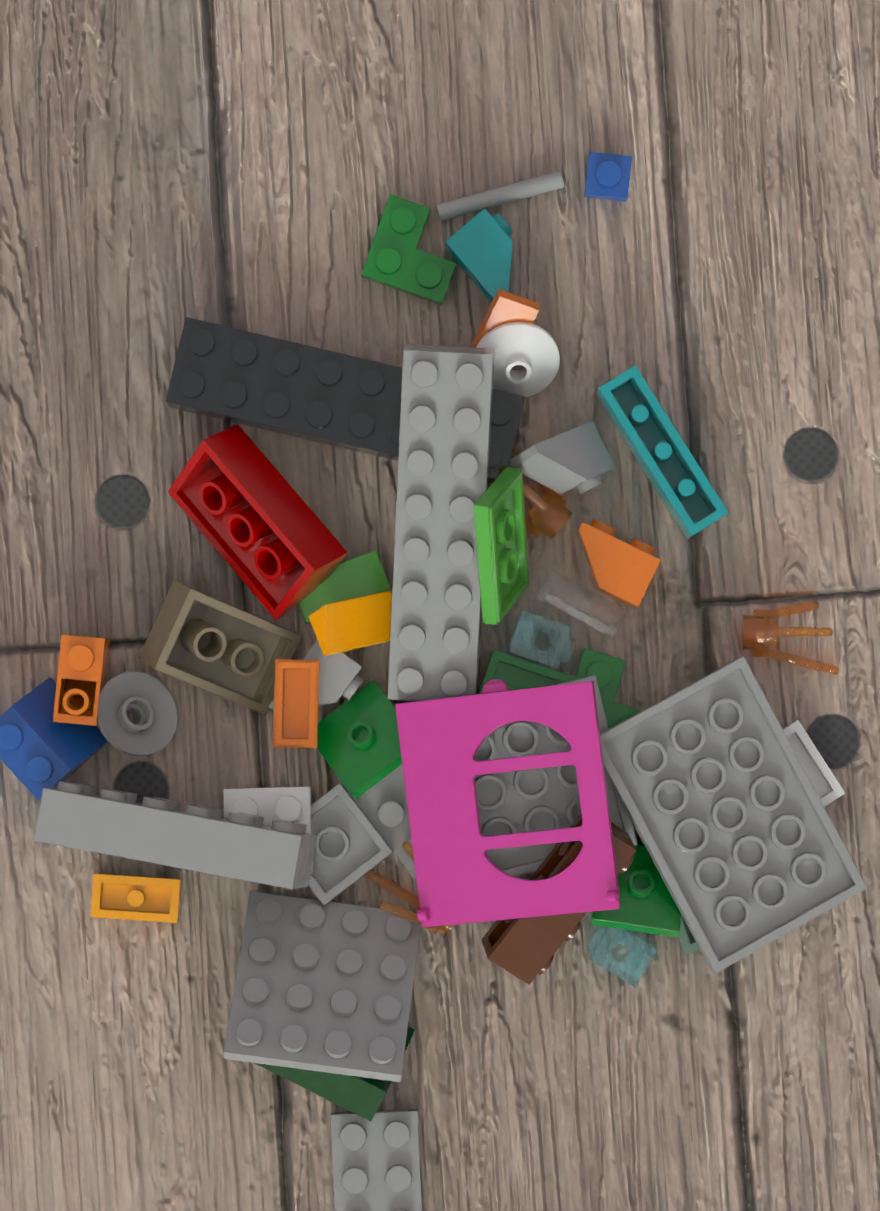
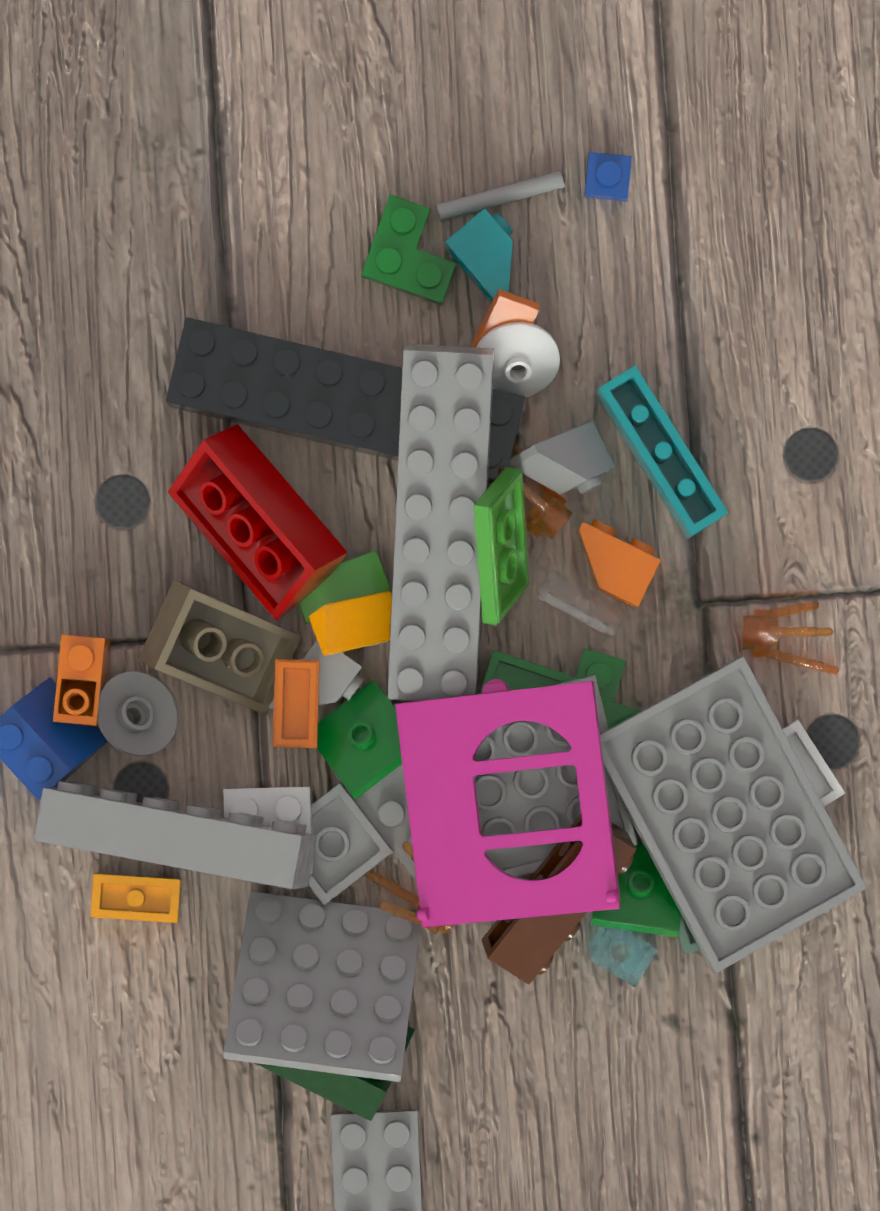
clear light blue brick [507,610,576,669] -> none

